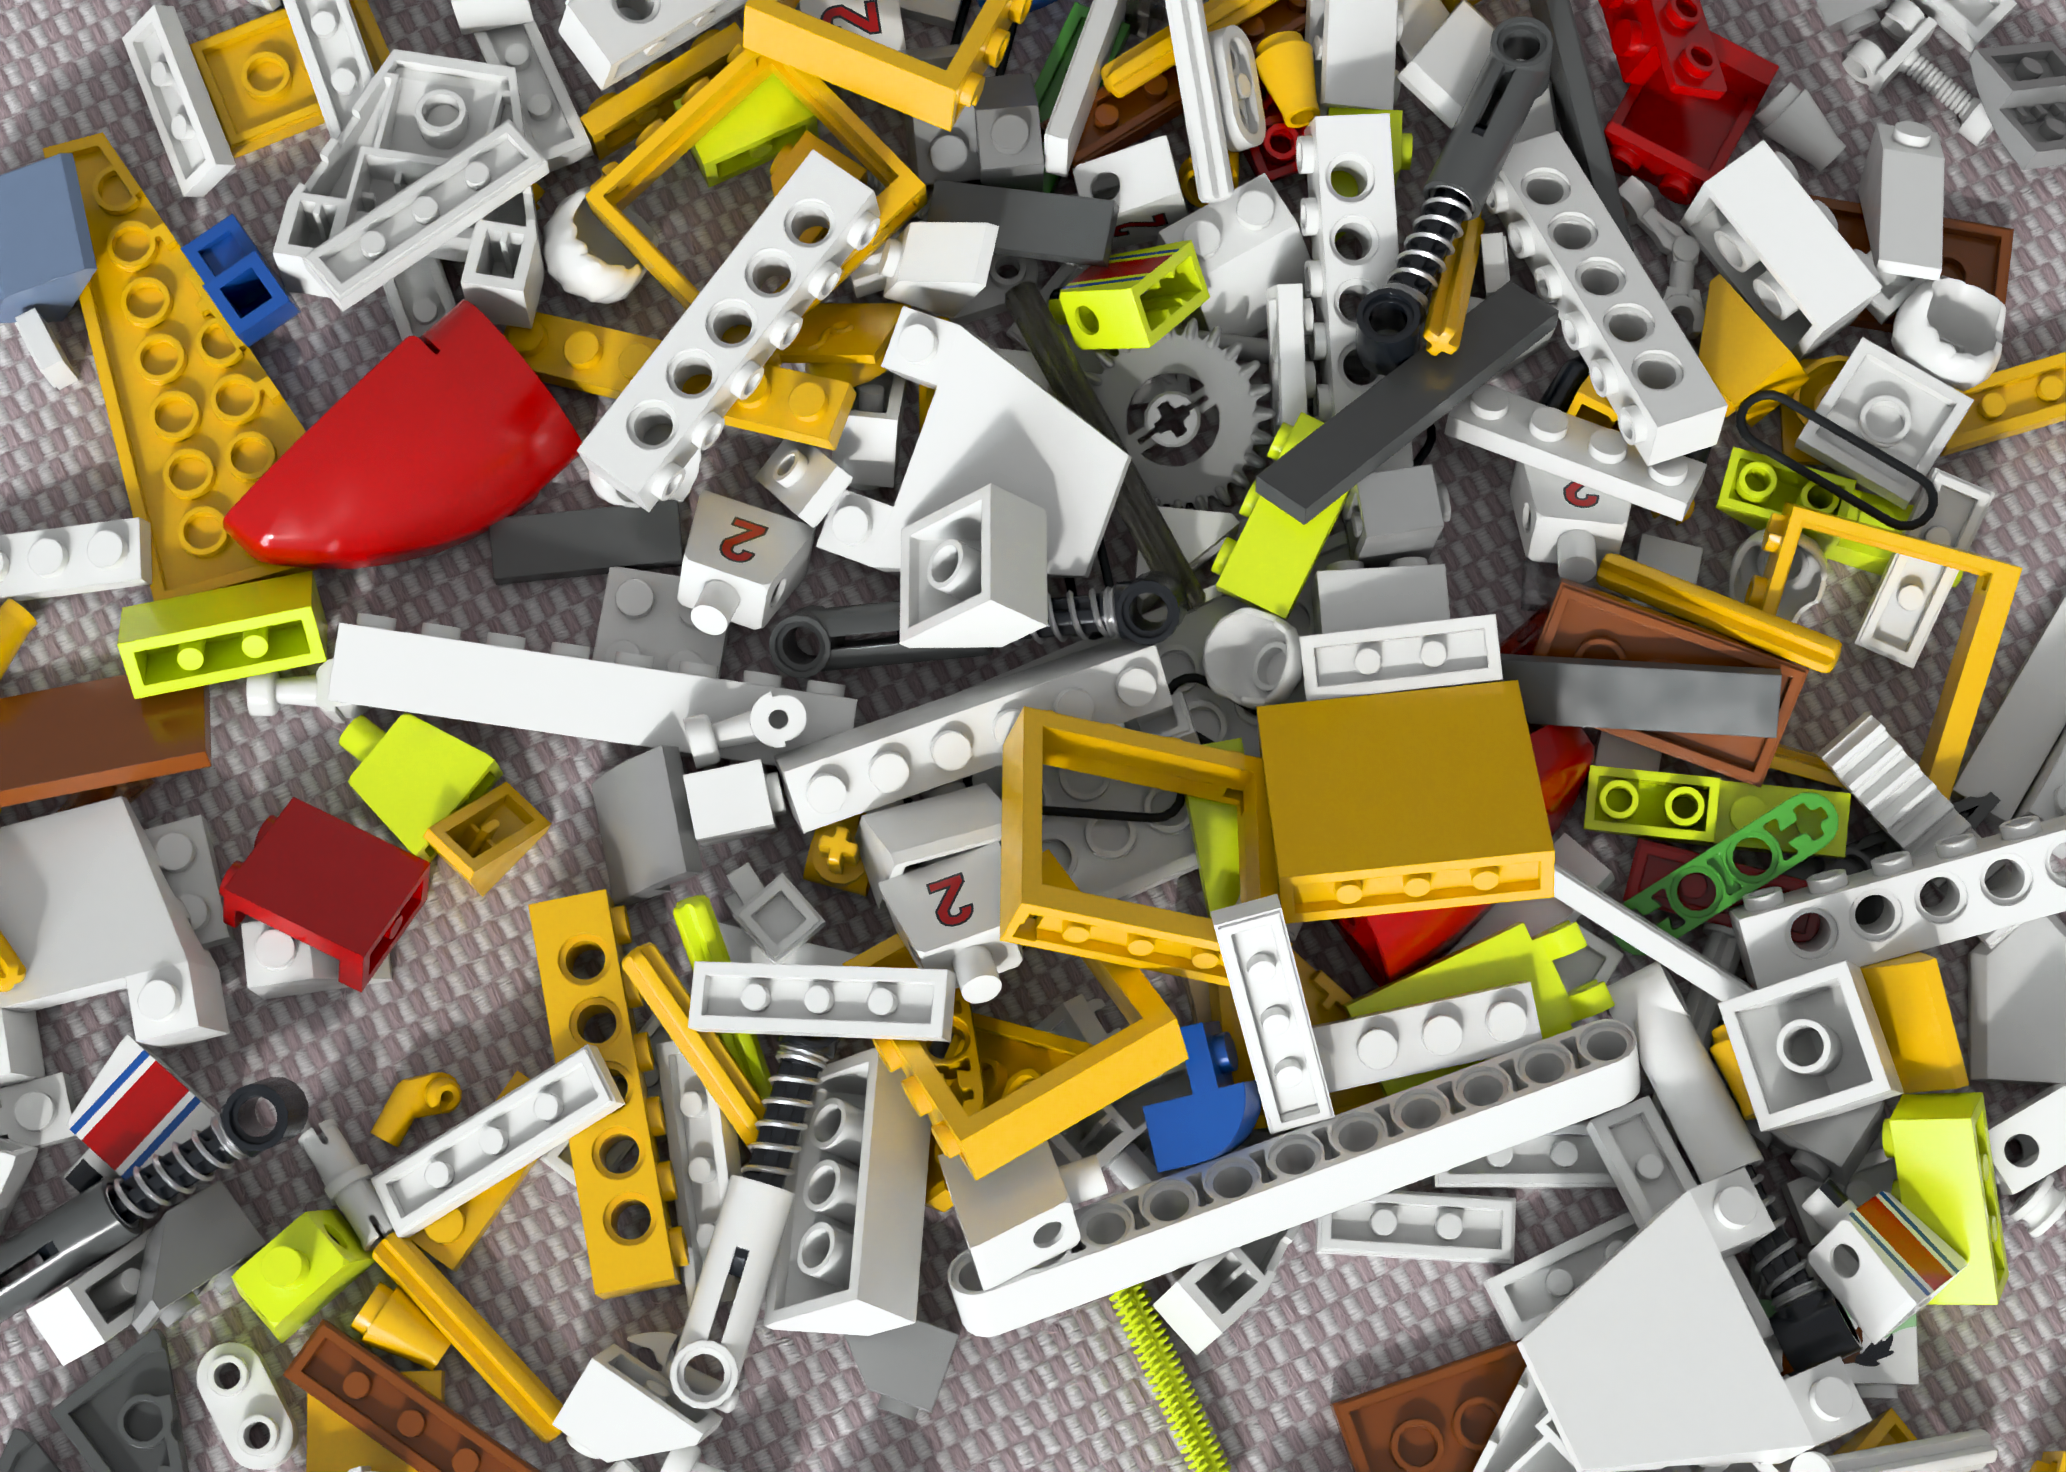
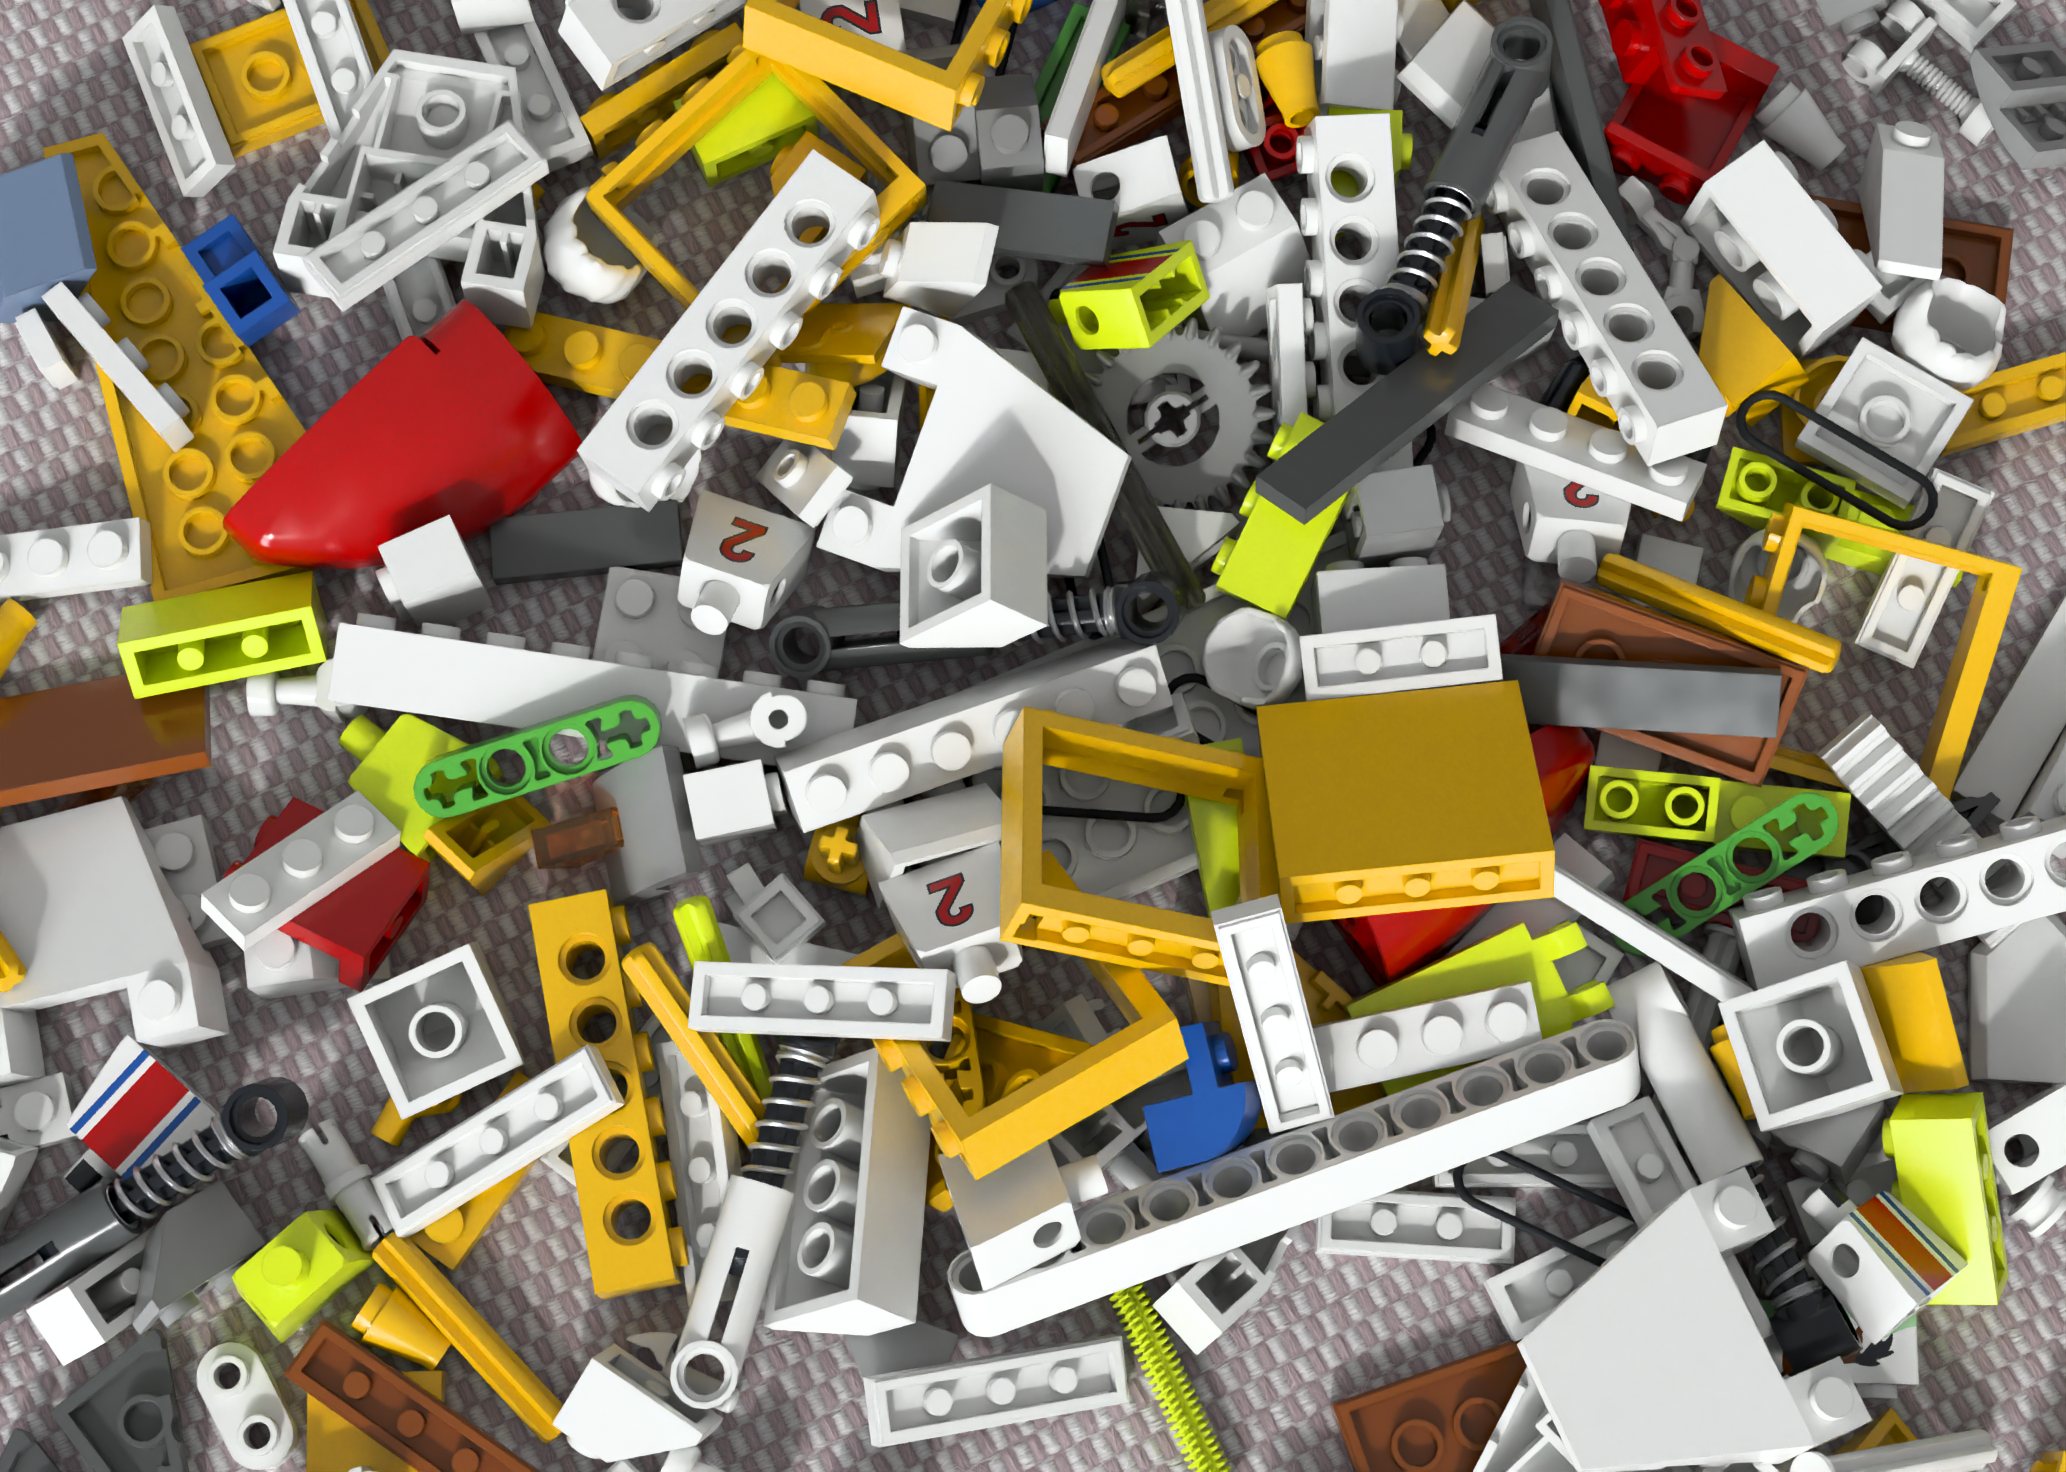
none -> white plate [41,281,194,453]
none -> white plate [201,790,401,951]
none -> white slope [347,941,525,1120]
none -> white brick [375,515,493,631]
none -> bright green beam [413,694,662,818]
none -> clear orange piece [531,807,625,869]
none -> white tile [863,1334,1130,1448]
none -> black piece [1453,1150,1635,1267]

